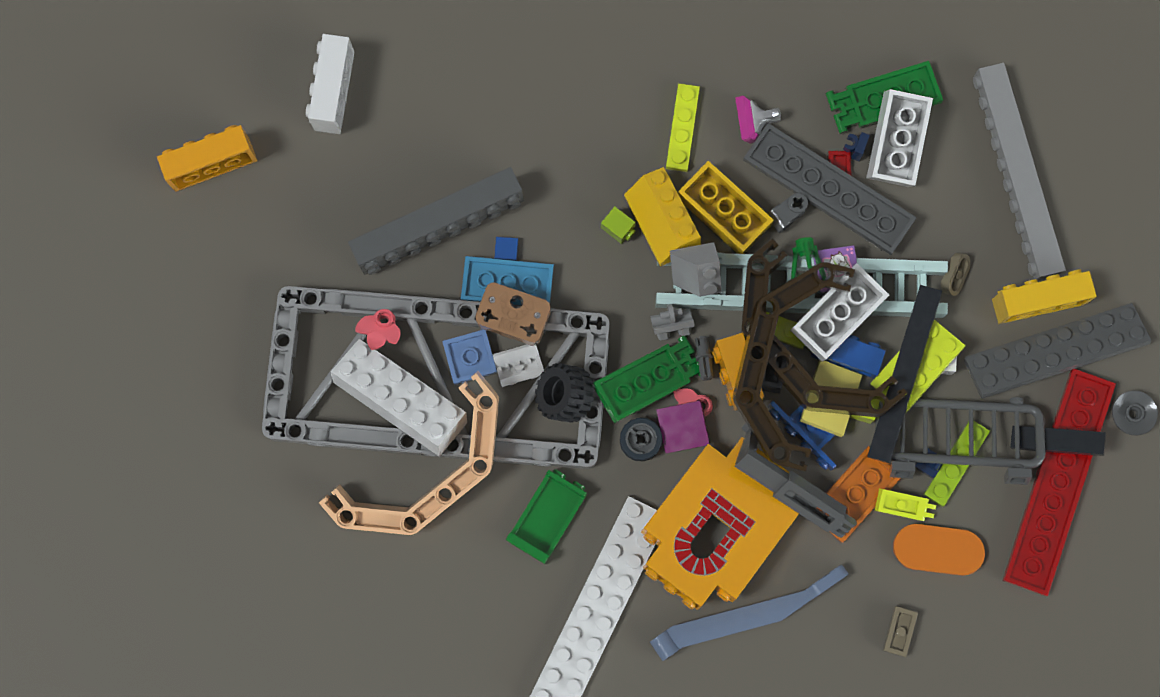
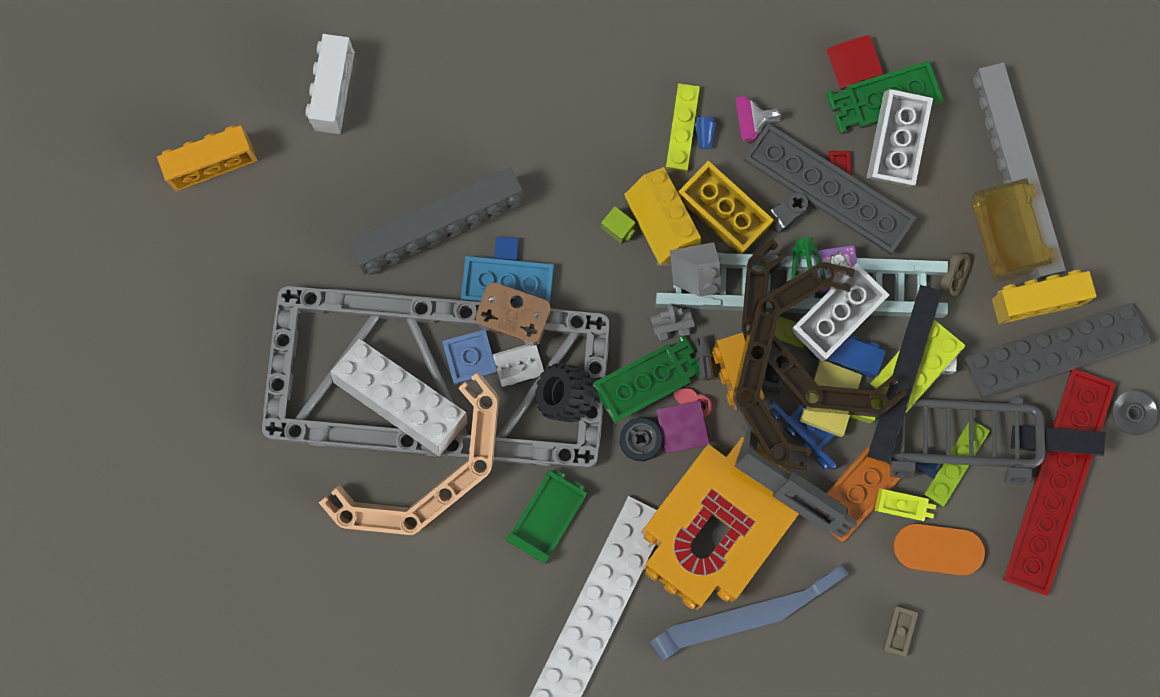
coral plate [355,309,400,350] -> none
dark blue tile [843,132,870,161] -> none
none -> blue cone [694,117,716,149]
none -> red slope [826,35,884,90]
none -> clear yellow windscreen [971,178,1054,283]

